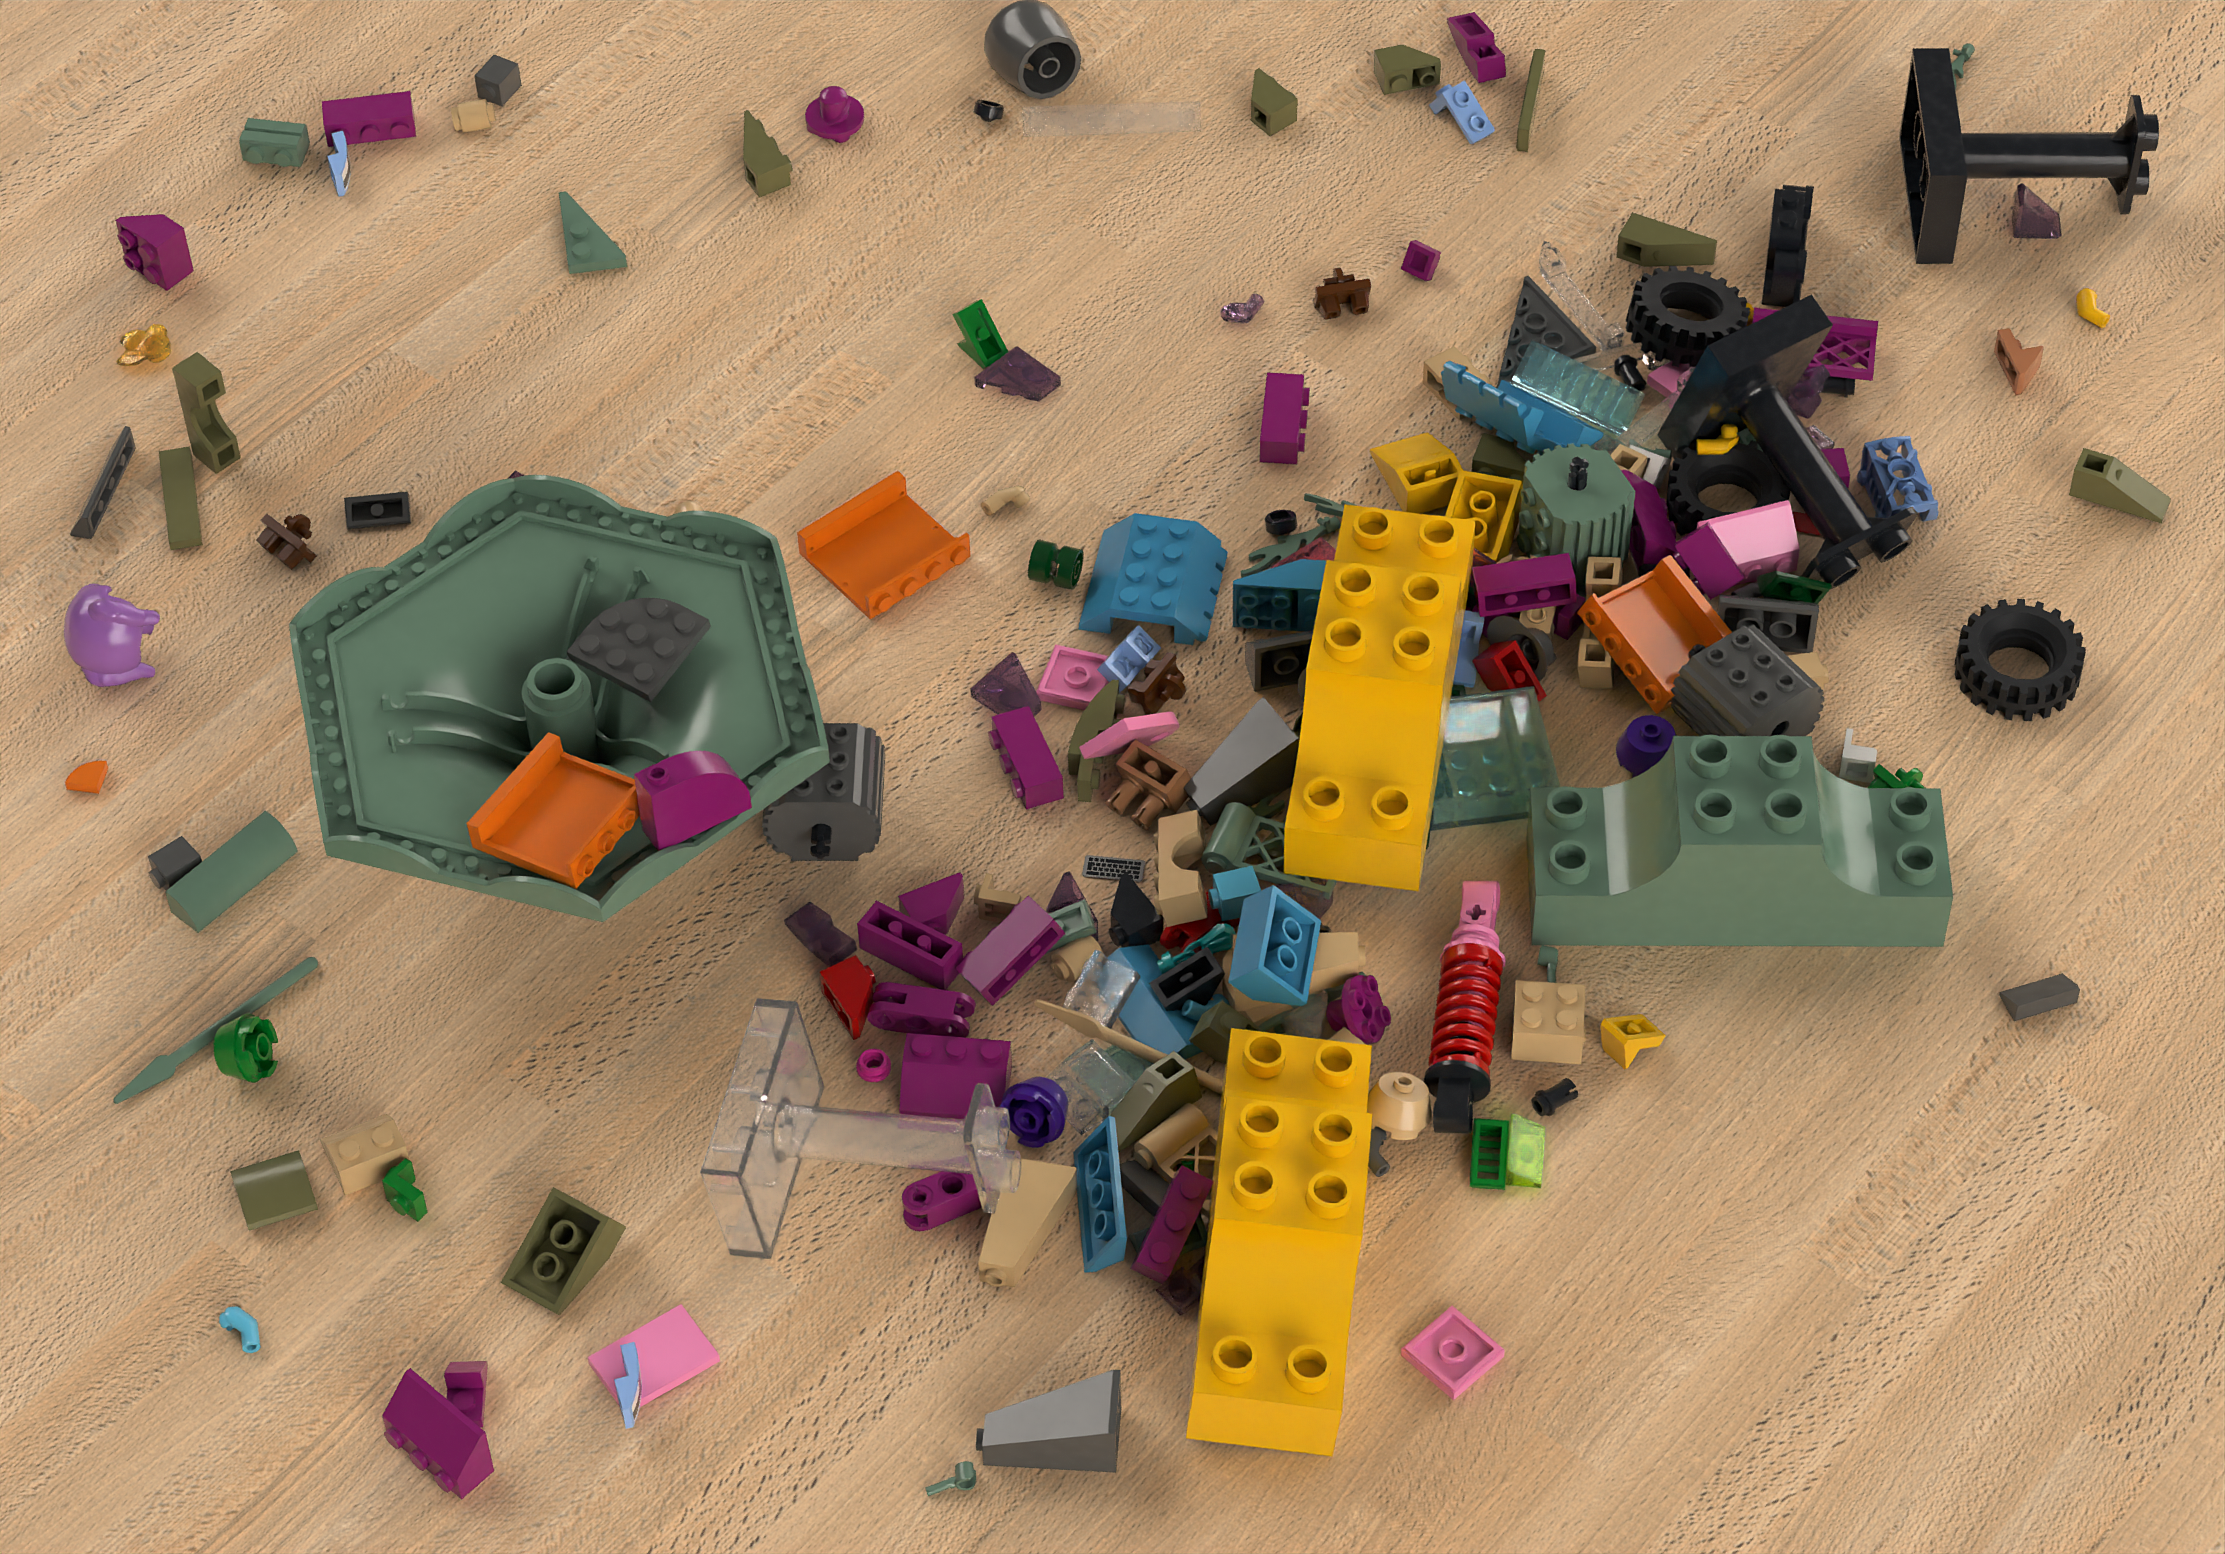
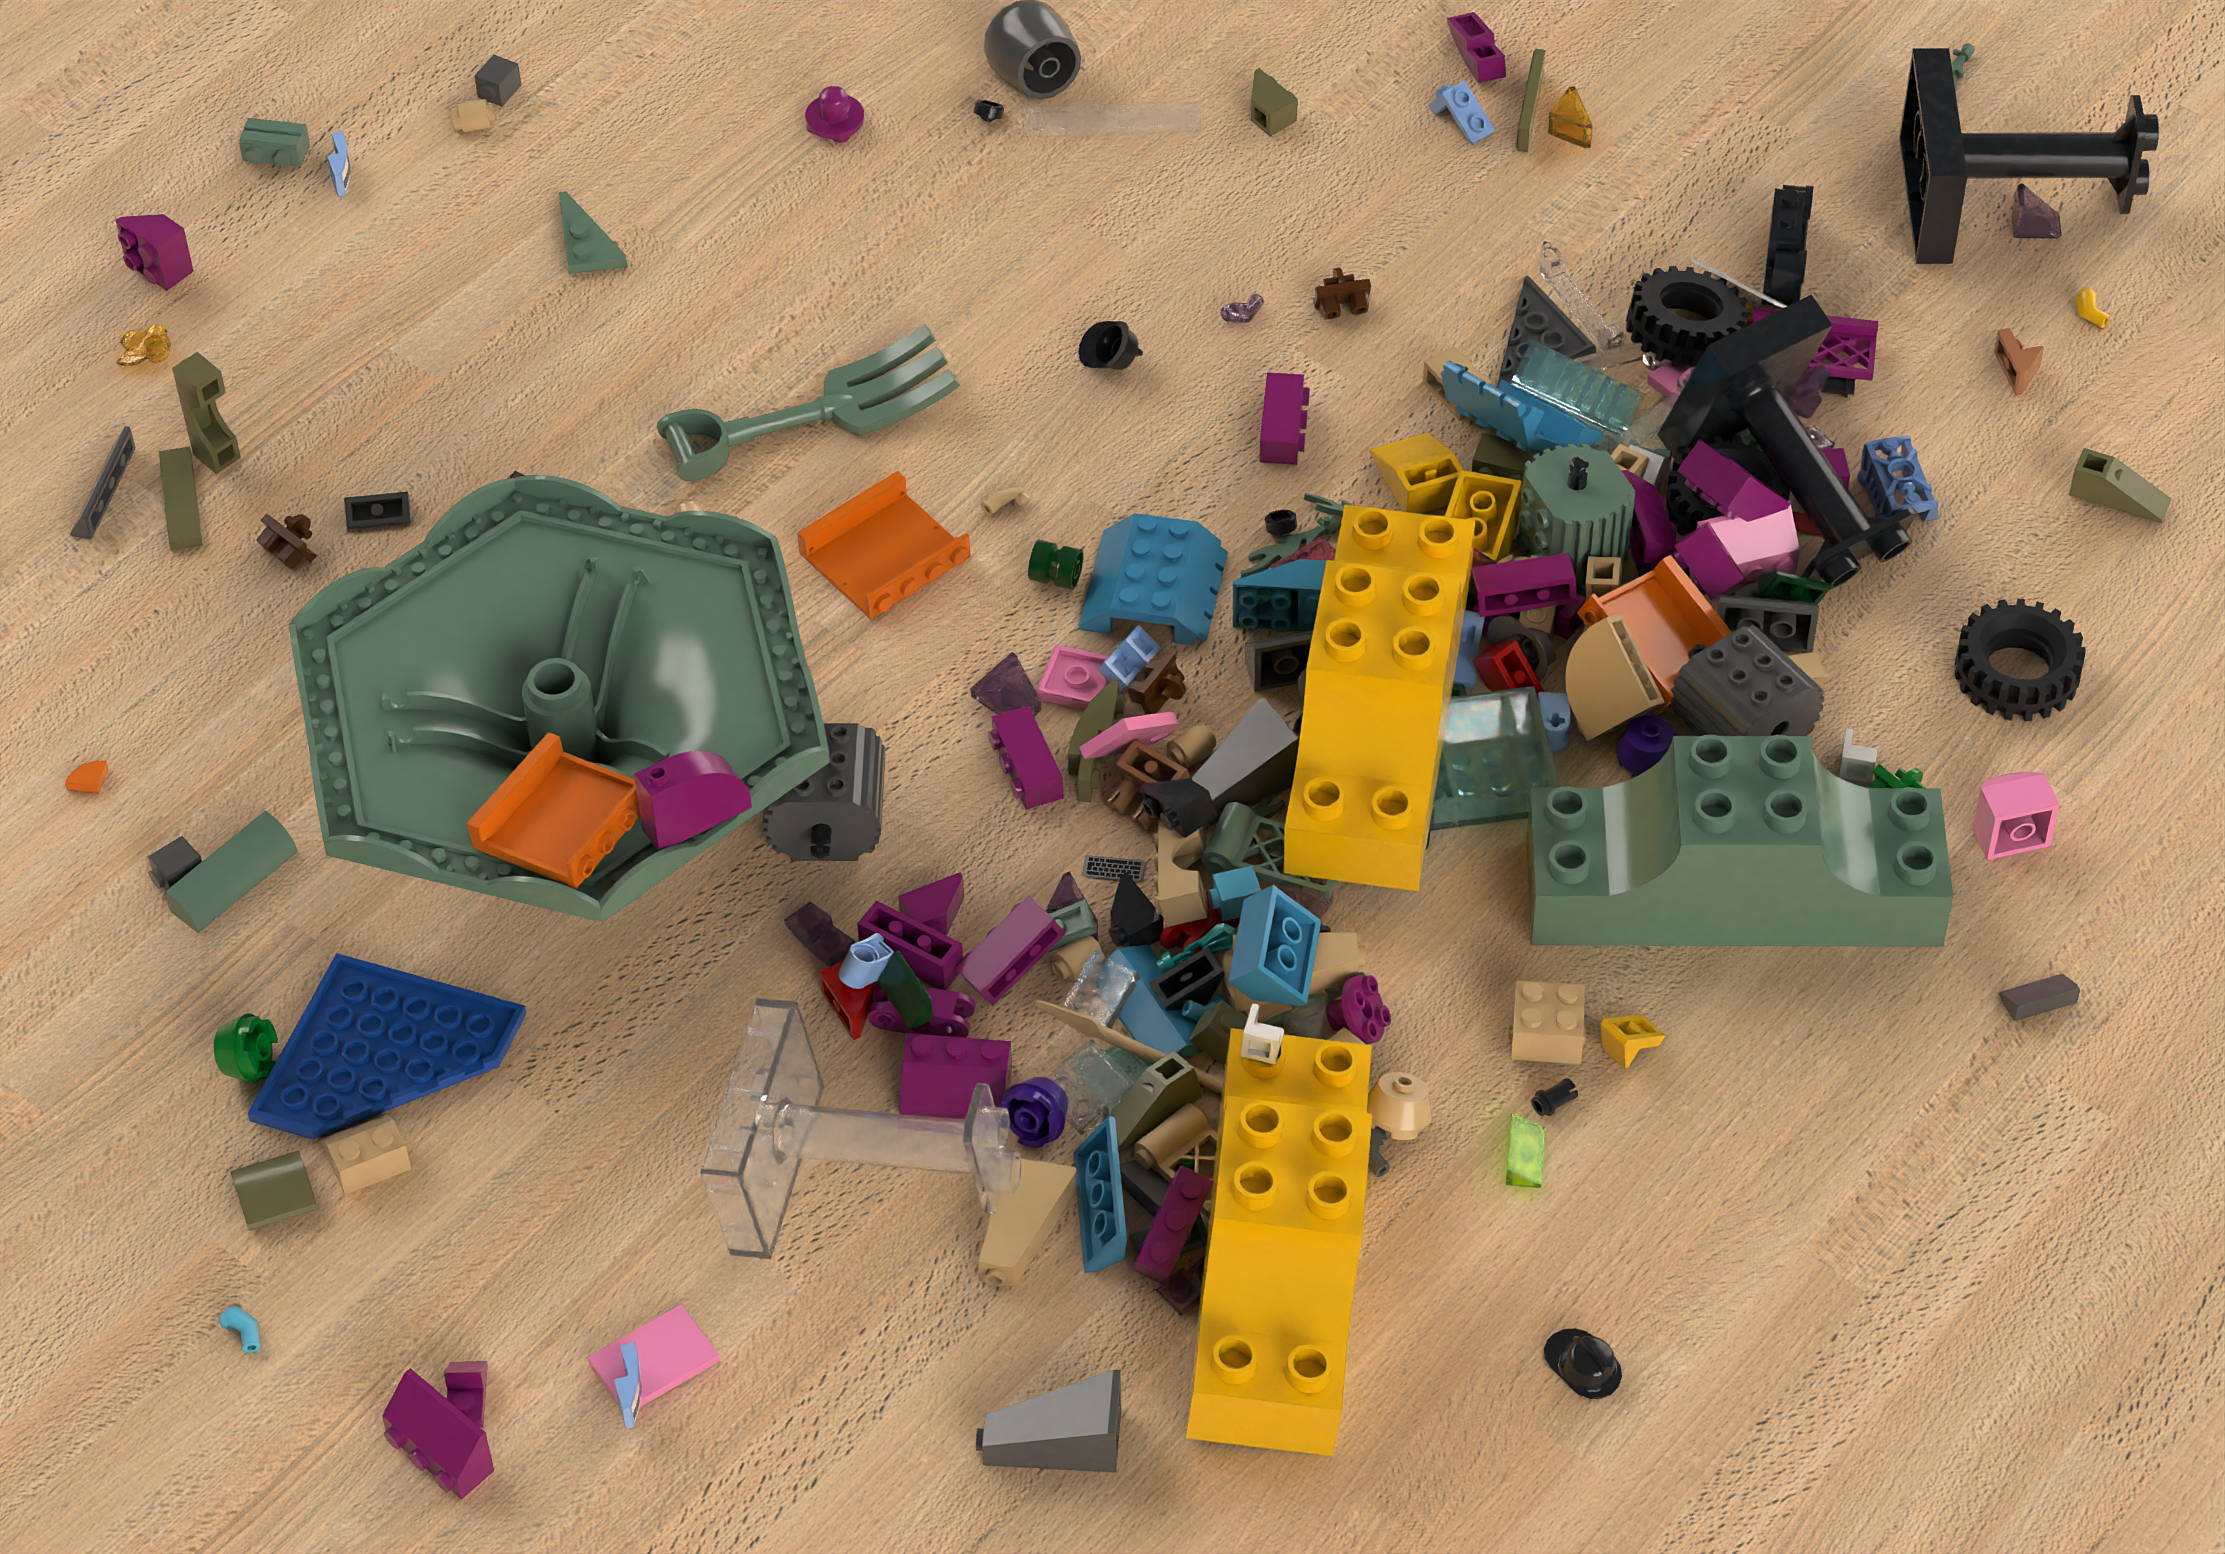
medium lavender piece [64,584,160,687] -> none
sand green piece [113,957,318,1104] -> none
magenta brick [322,91,416,147] -> none
green bracket [382,1158,428,1222] -> none
olive slope [501,1187,626,1315] -> none
dark grey plate [567,598,711,702] -> none
olive slope [743,110,793,198] -> none
dark pink plate [856,1048,891,1082] -> none
magenta piece [902,1155,1002,1231] -> none
sand green hand [925,1461,976,1496] -> none
green slope [952,299,1009,368] -> none
wing [974,346,1061,402] -> none
tan bracket [974,873,1021,923] -> none
olive slope [1374,44,1441,95] -> none
magenta tile [1401,240,1441,281] -> none
bright pink tile [1401,1306,1505,1400] -> none
piece [1424,881,1506,1134] -> none
green slope [1469,1118,1509,1190] -> none
sand green hand [1537,945,1558,983] -> none
black pin [1614,354,1647,395] -> none
olive slope [1616,212,1717,267] -> none
yellow arm [1696,424,1739,455] -> none
none -> blue plate [247,953,527,1140]
none -> sand green piece [657,324,960,481]
none -> light blue piece [838,933,904,989]
none -> dark green slope [878,951,933,1029]
none -> black piece [1078,321,1143,370]
none -> black slope [1140,778,1218,838]
none -> tan brick [1166,724,1216,769]
none -> white panel [1240,1003,1284,1064]
none -> light blue piece [1537,692,1572,754]
none -> black piece [1544,1328,1622,1399]
none -> clear yellow slope [1548,86,1593,148]
none -> tan brick [1565,614,1665,741]
none -> magenta slope [1677,439,1791,522]
none -> white piece [1690,258,1787,308]
none -> bright pink piece [1972,772,2060,860]

